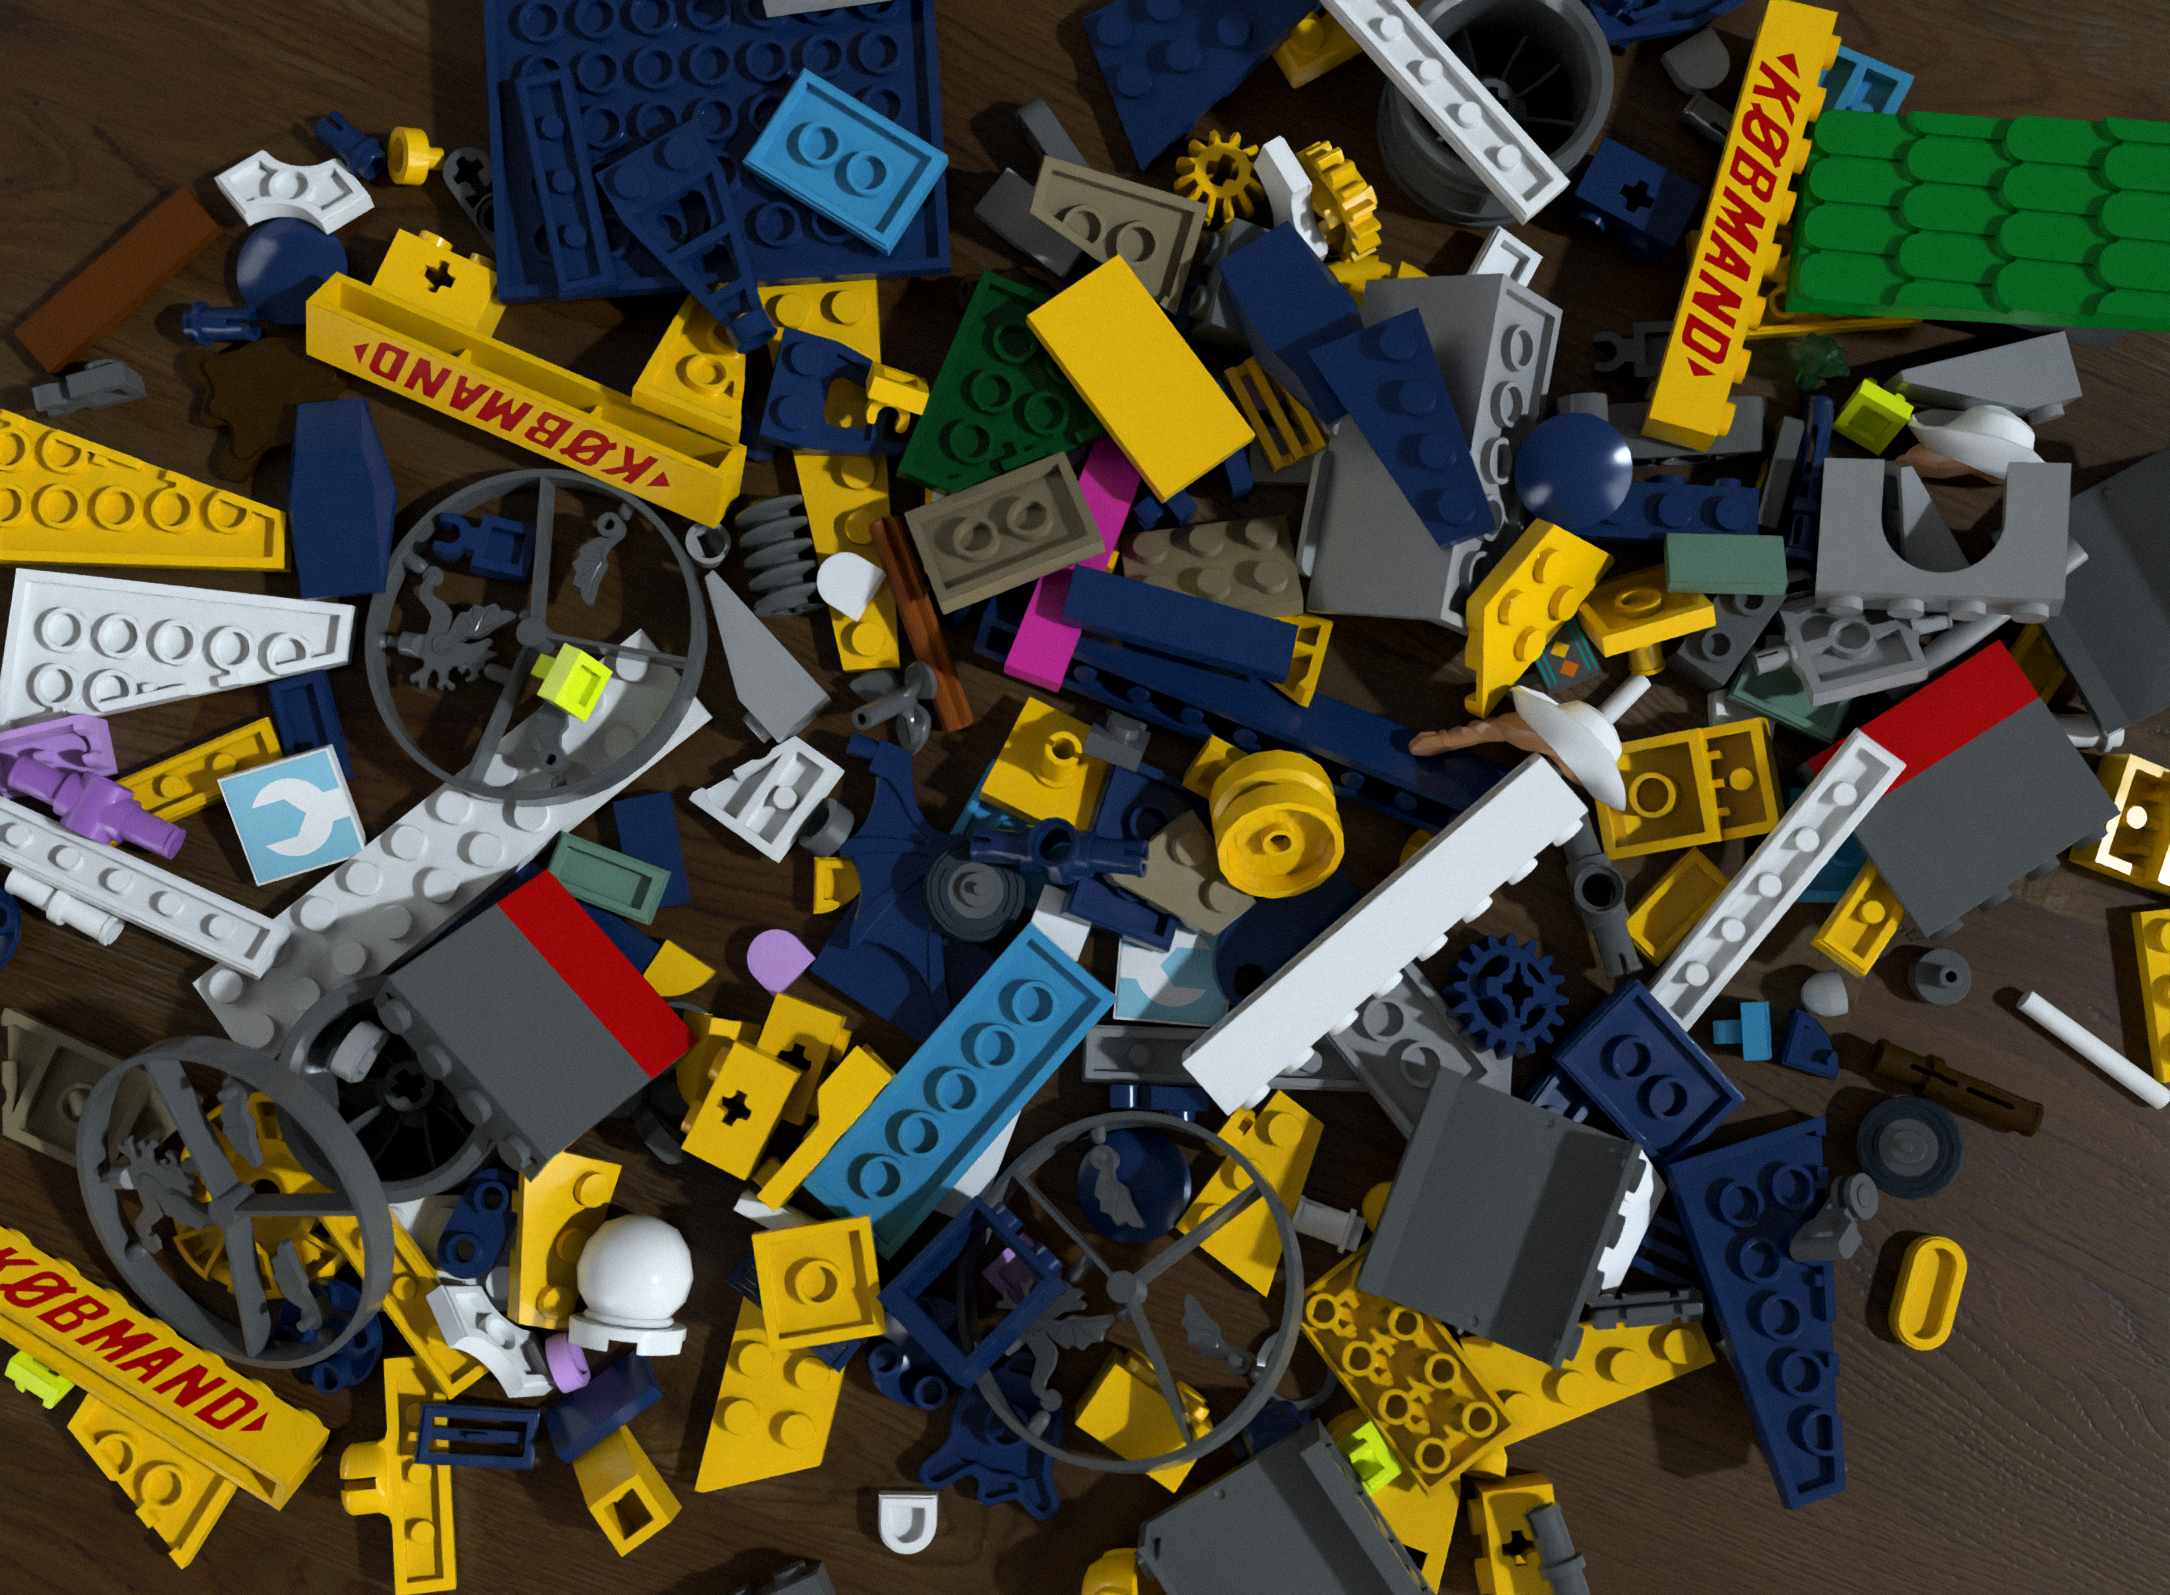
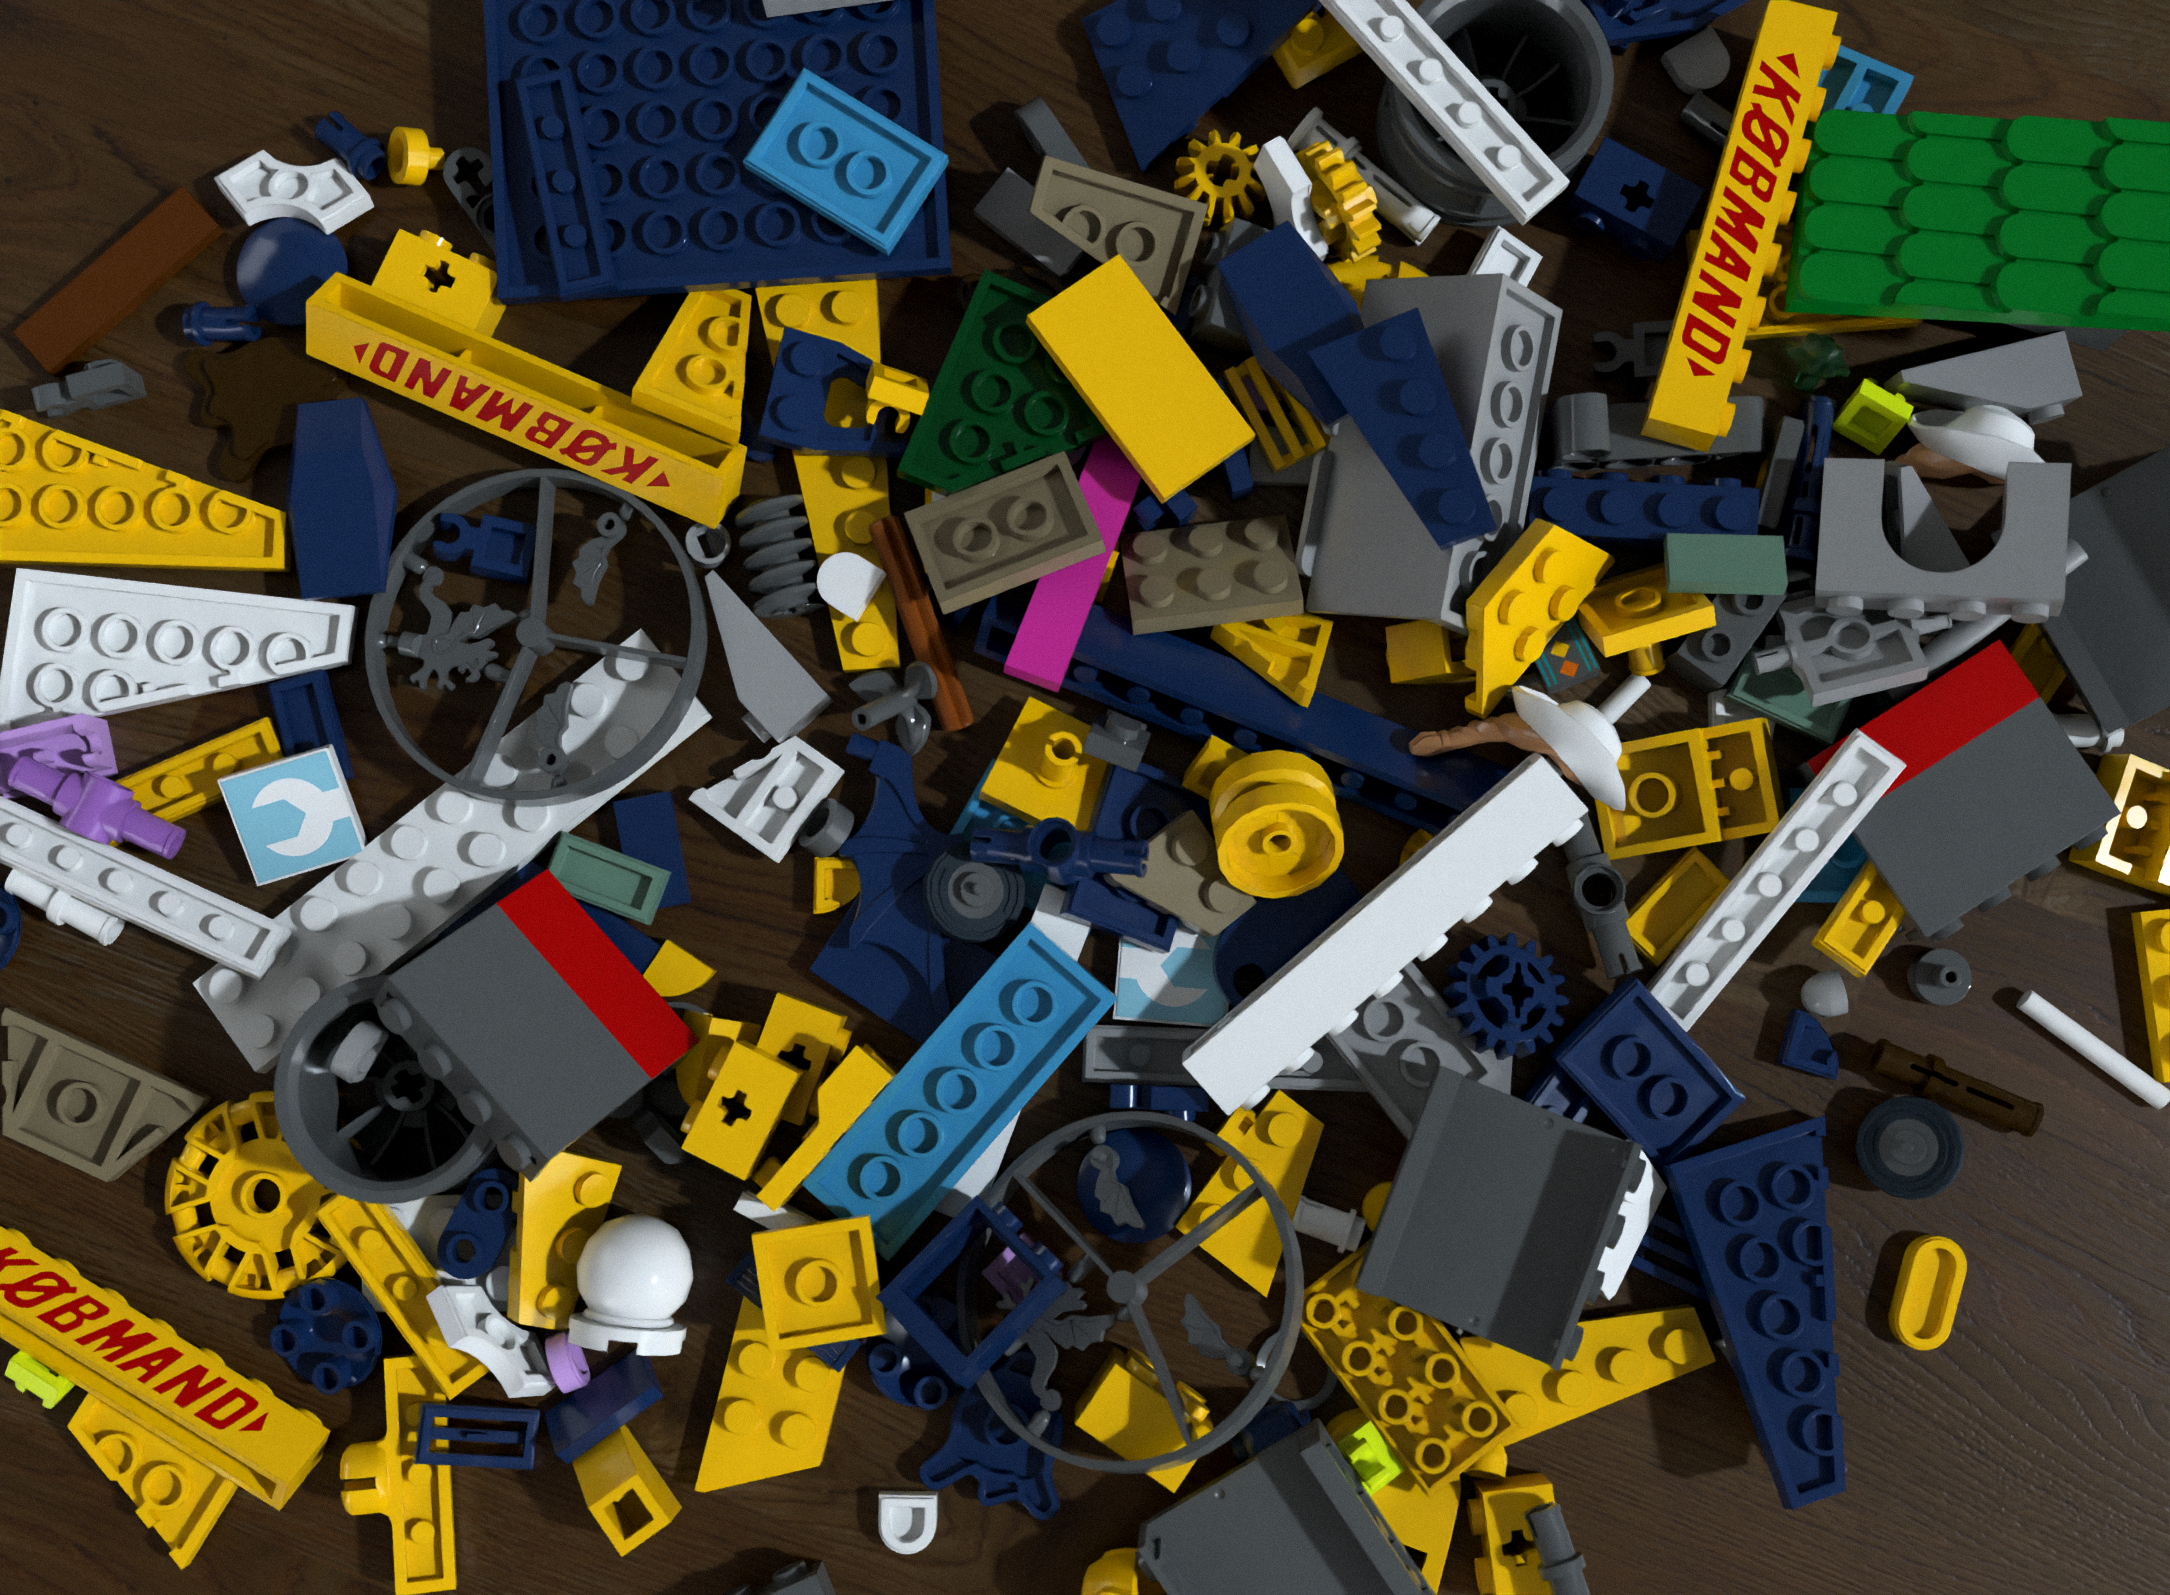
dark grey piece [76,1035,395,1369] -> none
neon yellow tile [530,643,613,722] -> none
dark blue plate [595,118,777,354] -> none
lavender tile [747,929,817,998] -> none
dark blue tile [1060,564,1298,685] -> none
dark blue dish [1514,413,1633,529] -> none
dark grey axle [1588,1287,1705,1330] -> none
dark azure tile [1713,1001,1772,1061] -> none
dark grey piece [1790,1173,1879,1262] -> none
none -> white pin [1287,107,1441,246]
none -> yellow slope [1385,620,1476,685]

